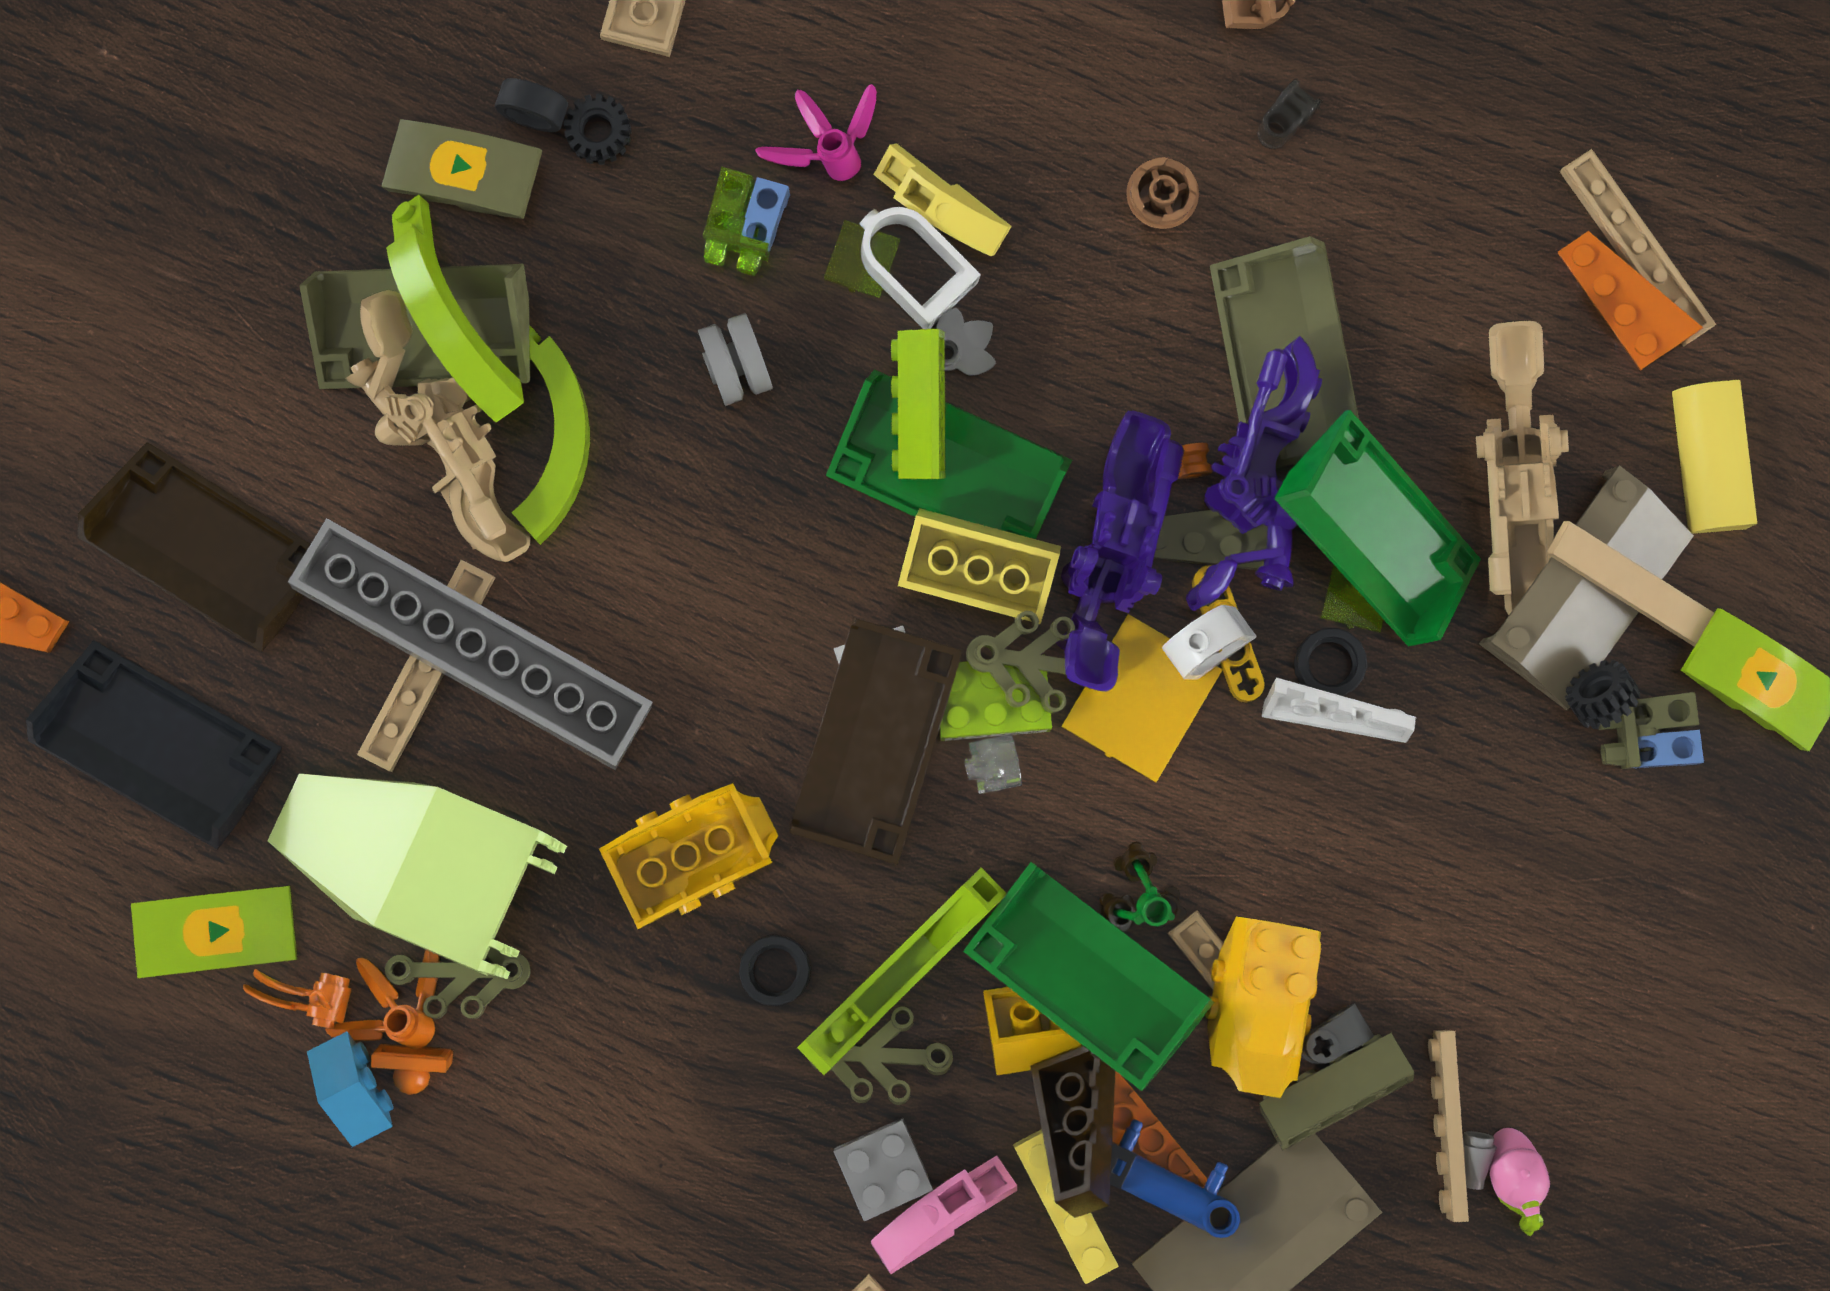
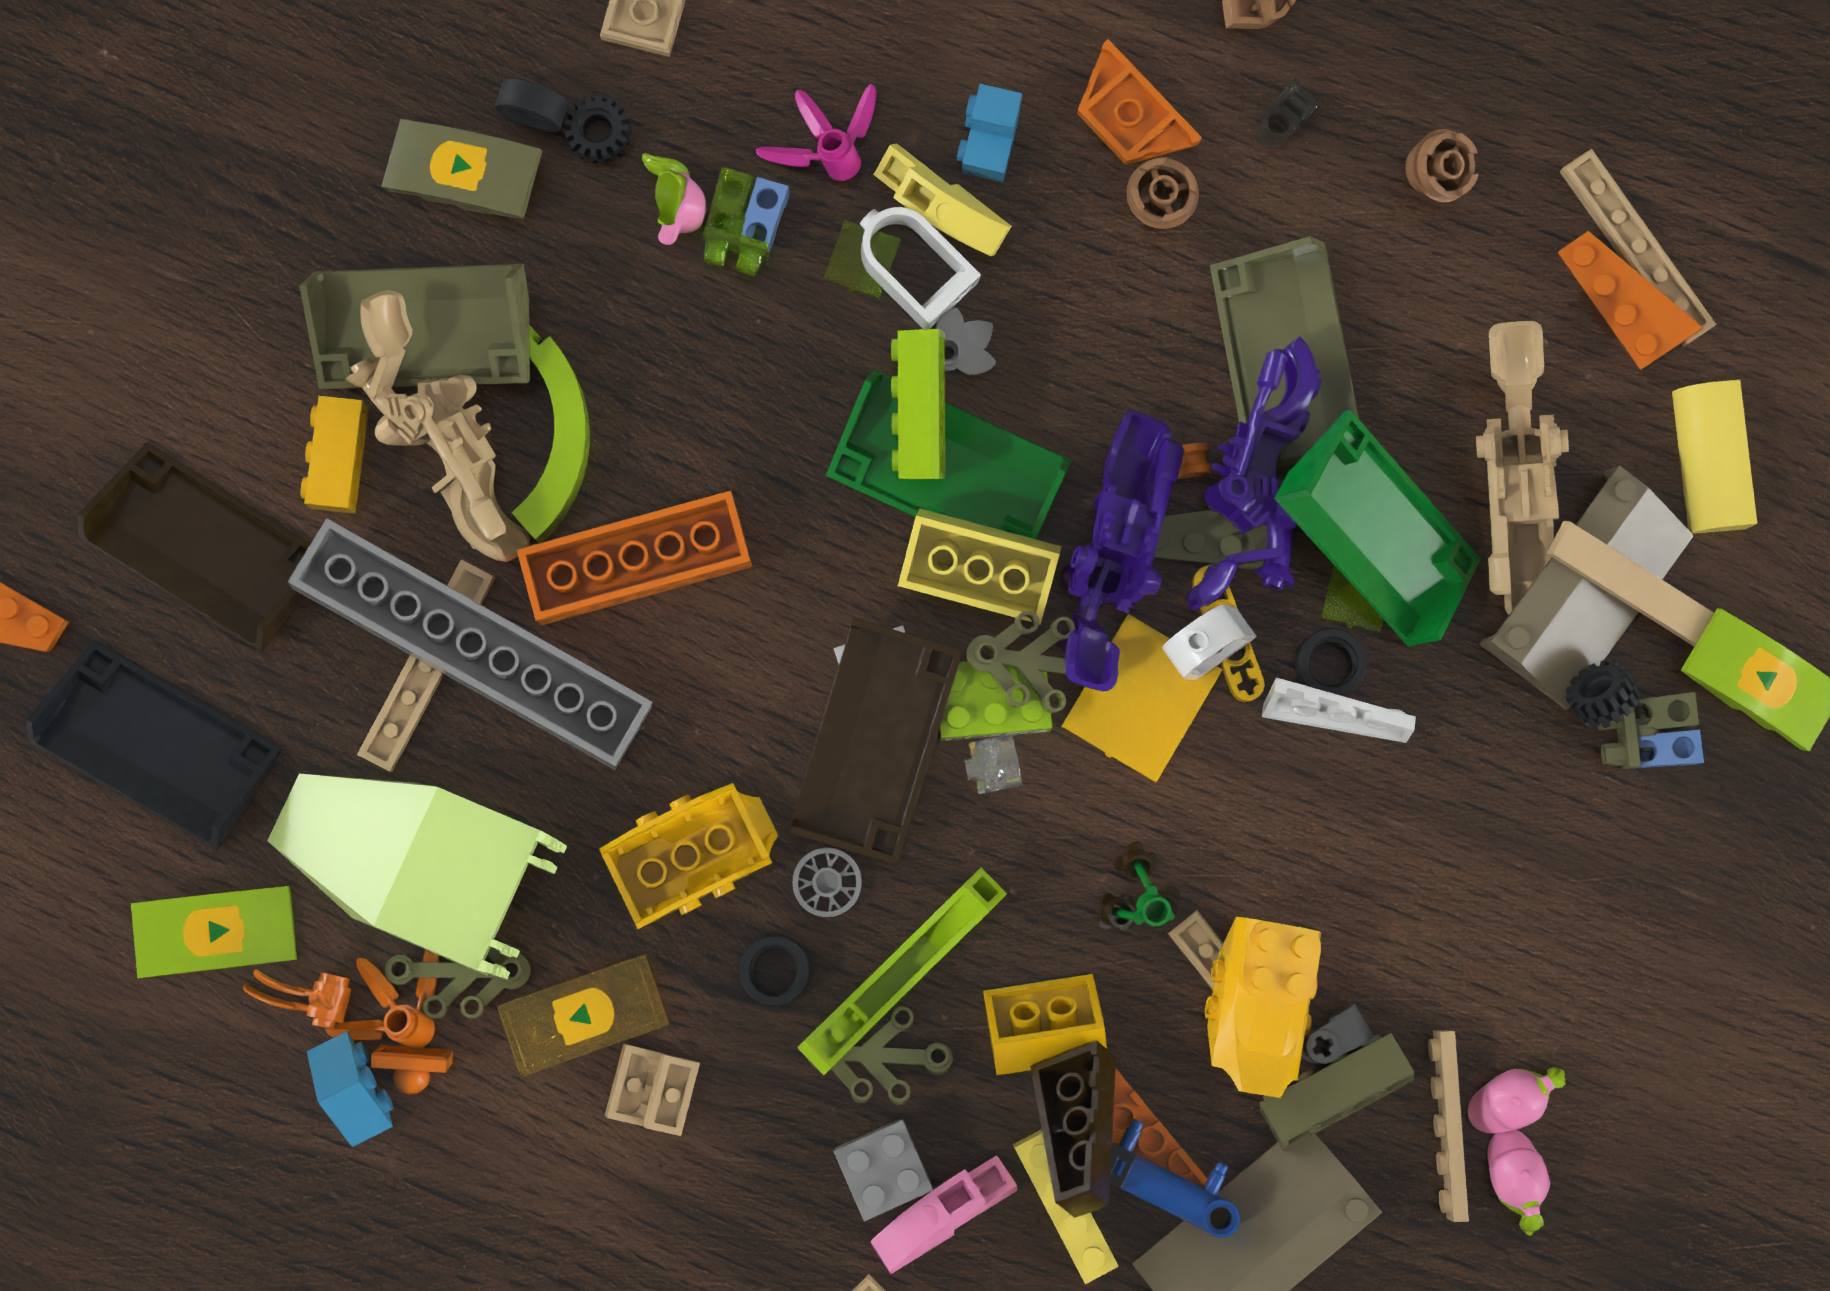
lime arch [386,194,524,422] -> none
light grey wheel [698,313,773,406] -> none
green slope [963,862,1215,1091] -> none
light grey cone [1463,1131,1497,1190] -> none
none -> yellow brick [301,396,369,514]
none -> clear yellow slope [497,954,669,1077]
none -> orange brick [517,491,753,626]
none -> tan slope [605,1043,700,1136]
none -> hair [642,153,707,245]
none -> light grey wheel [792,848,862,917]
none -> dark azure brick [957,84,1022,183]
none -> orange wing [1077,39,1202,165]
none -> medium nougat cone [1405,129,1478,202]
none -> bright pink hair [1468,1067,1566,1134]

